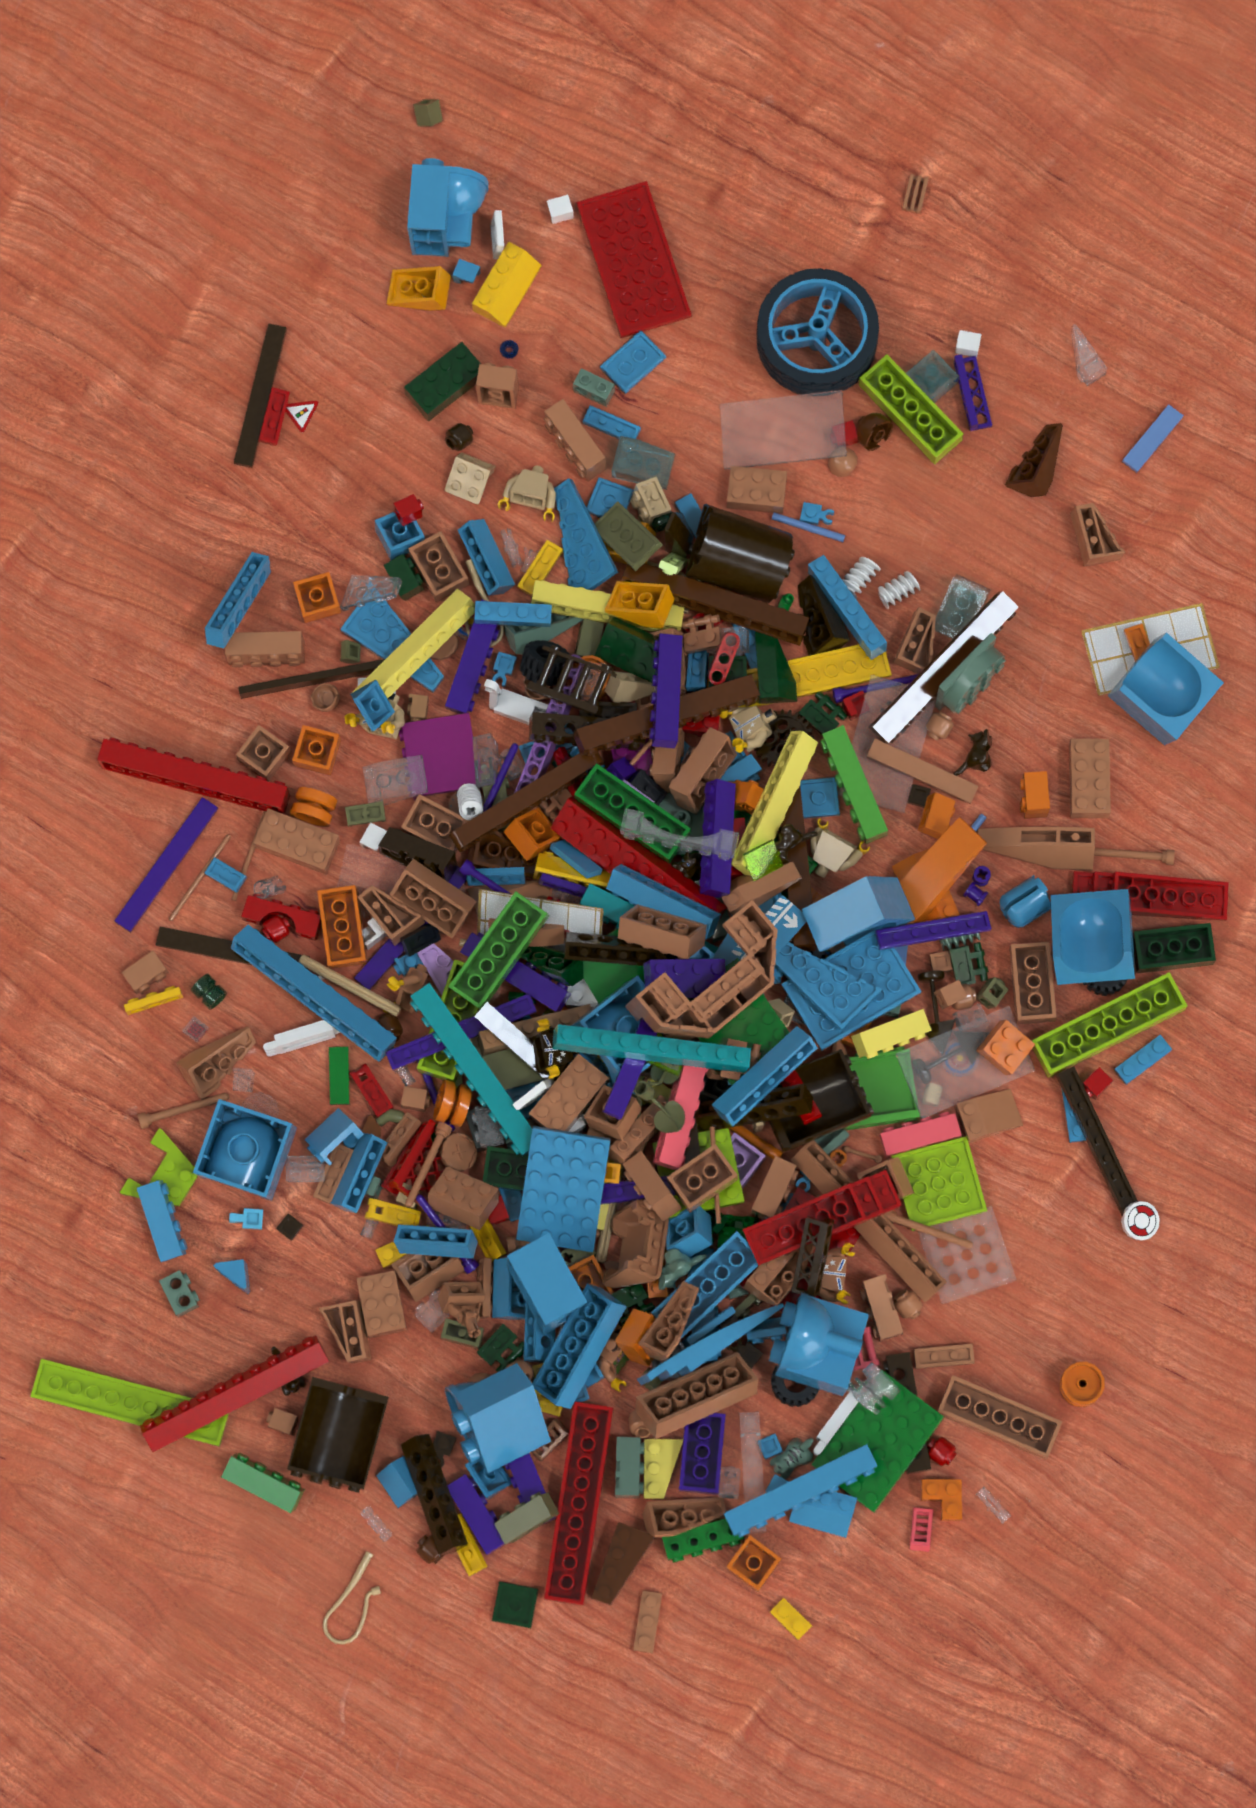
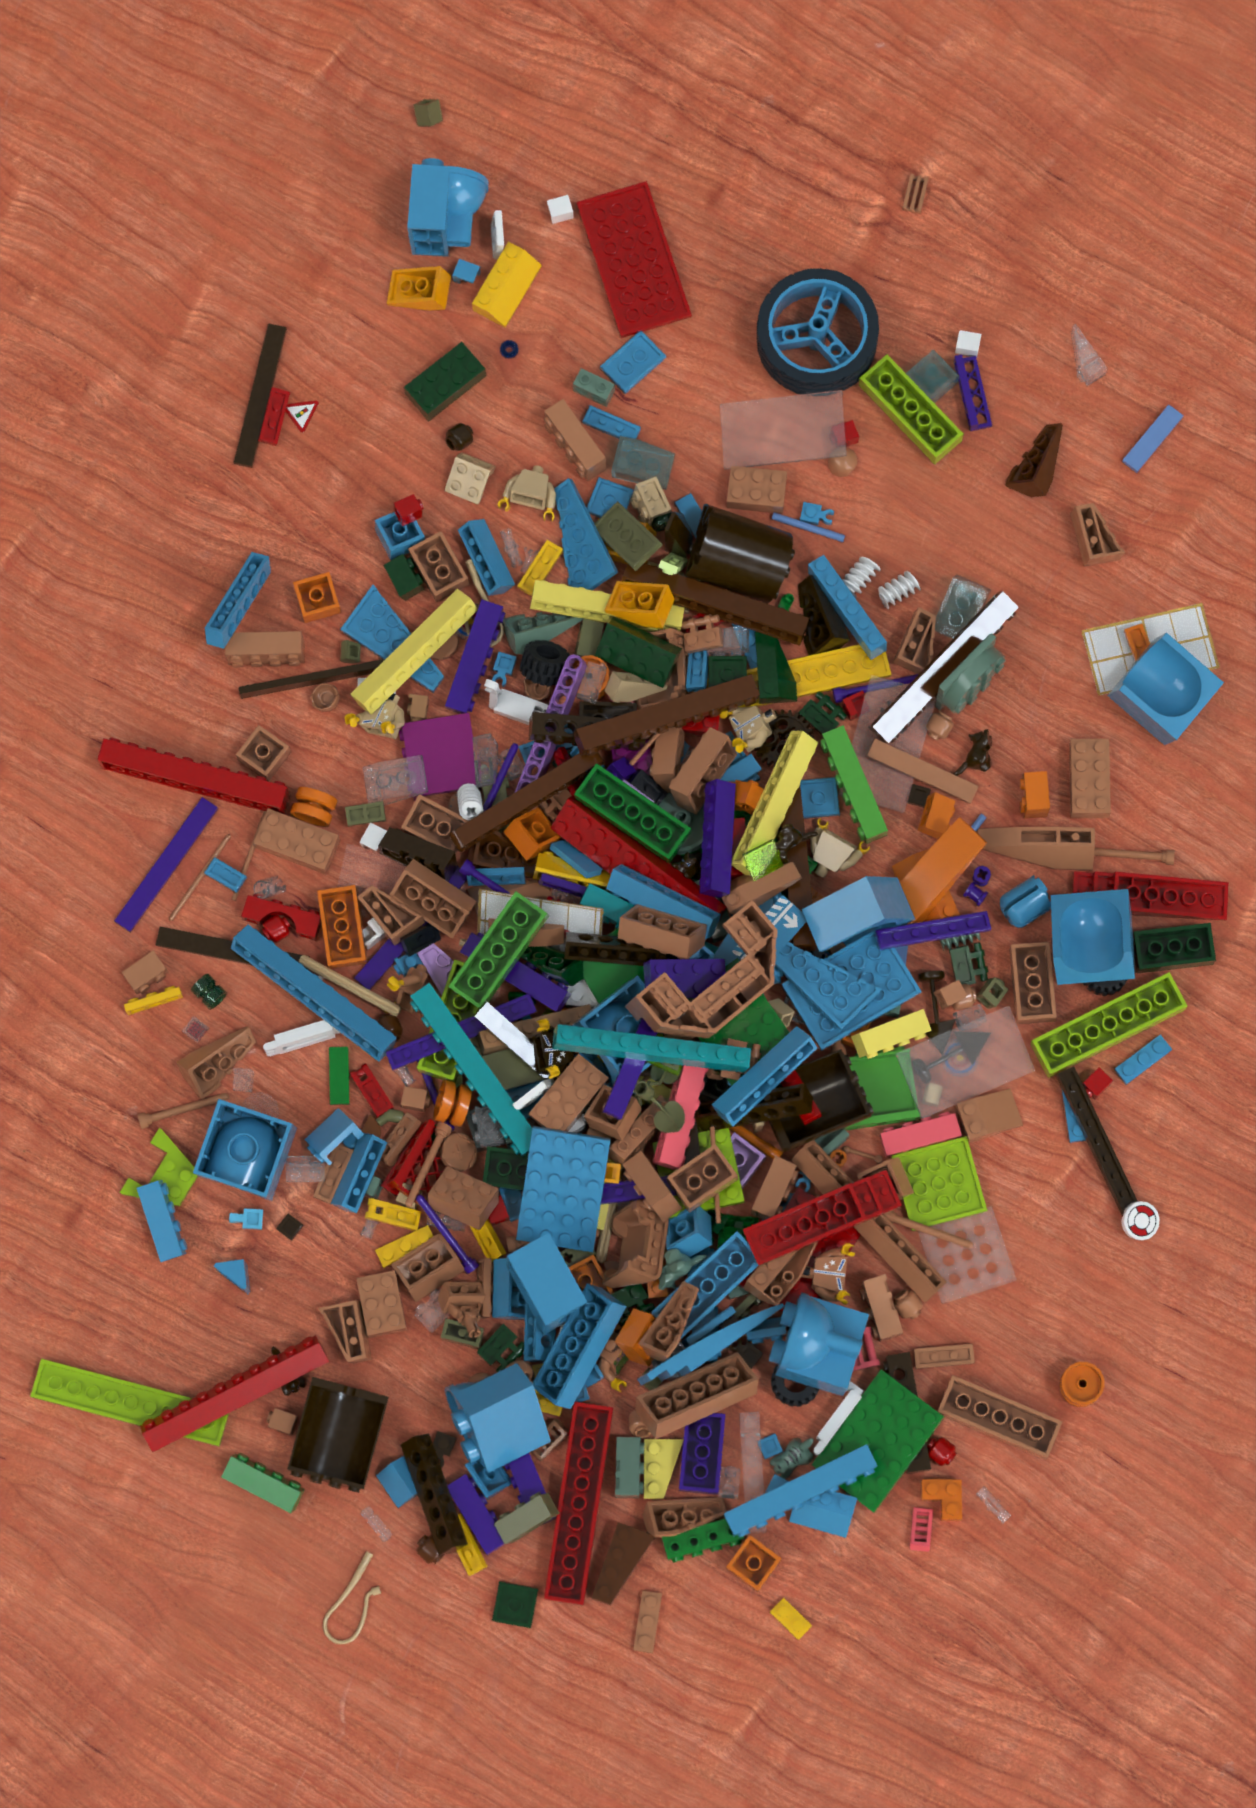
sand green brick [159,1270,200,1318] -> none
orange brick [292,725,341,776] -> none
clear wing [340,575,402,611] -> none
dark azure slope [351,680,395,731] -> none
dark azure brick [394,1225,478,1259] -> none
dark azure brick [474,601,552,627] -> none
nougat brick [476,363,519,409] -> none
dark brown fence [527,645,617,717] -> none
clear arch [620,808,739,860] -> none
dark purple brick [649,633,683,749] -> none
red beam [707,631,740,685] -> none
dark brown fence [791,1216,834,1297] -> none
clear wheel [848,1362,901,1415] -> none
reddish brown cylinder [857,413,893,451] -> none
nougat plate [929,951,952,972] -> none
orange brick [976,1020,1035,1075] -> none

